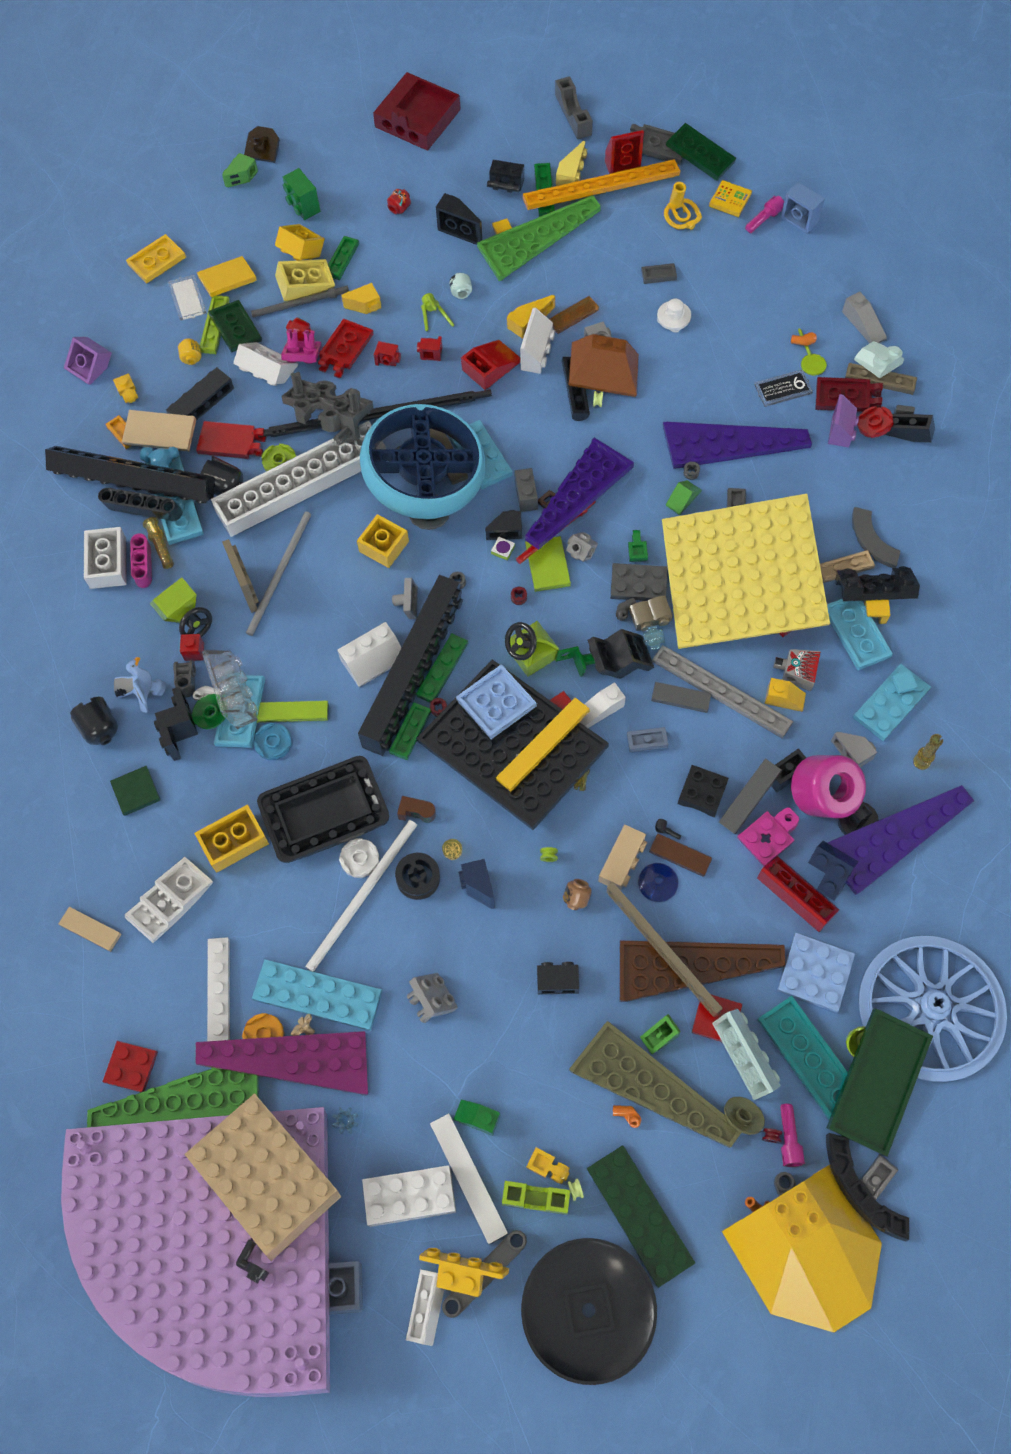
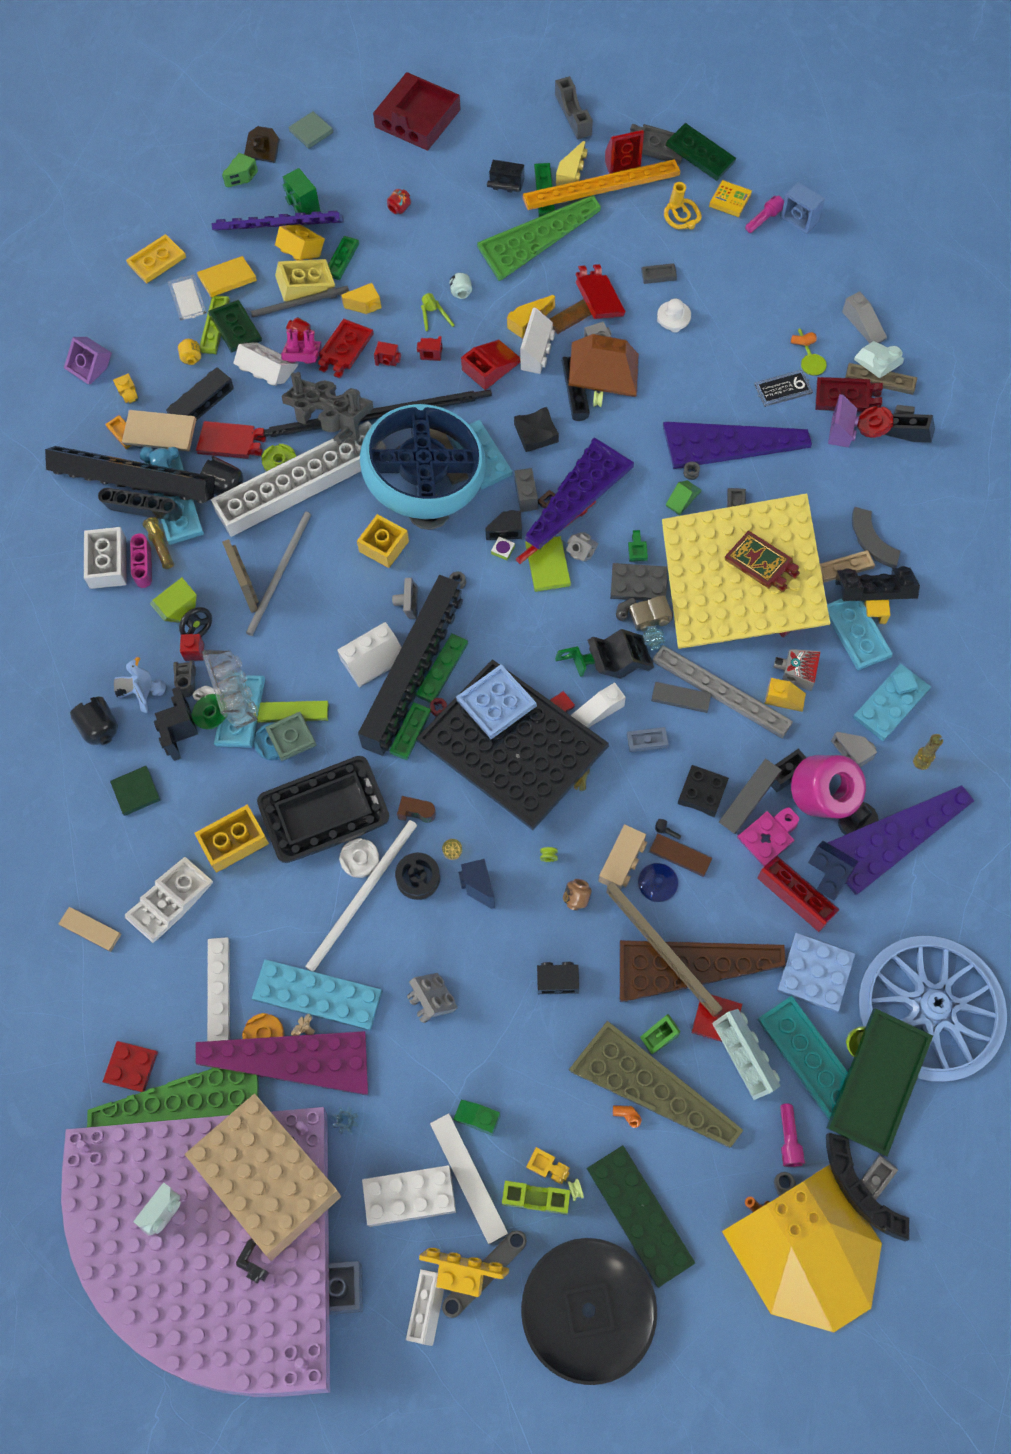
black slope [436,193,482,245] -> none
yellow tile [492,218,512,235] -> none
yellow tile [496,698,590,792] -> none
lime piece [505,620,559,677] -> none
dark red bush [511,586,527,605] -> none
olive dish [724,1097,765,1135] -> none
dark red bush [762,1128,782,1143] -> none
none -> light aqua slope [133,1182,181,1235]
none -> dark purple wing [211,211,344,231]
none -> sand green tile [265,712,317,762]
none -> sand green tile [289,111,333,149]
none -> black brick [514,407,559,452]
none -> red tile [576,264,626,319]
none -> tile [725,530,800,592]

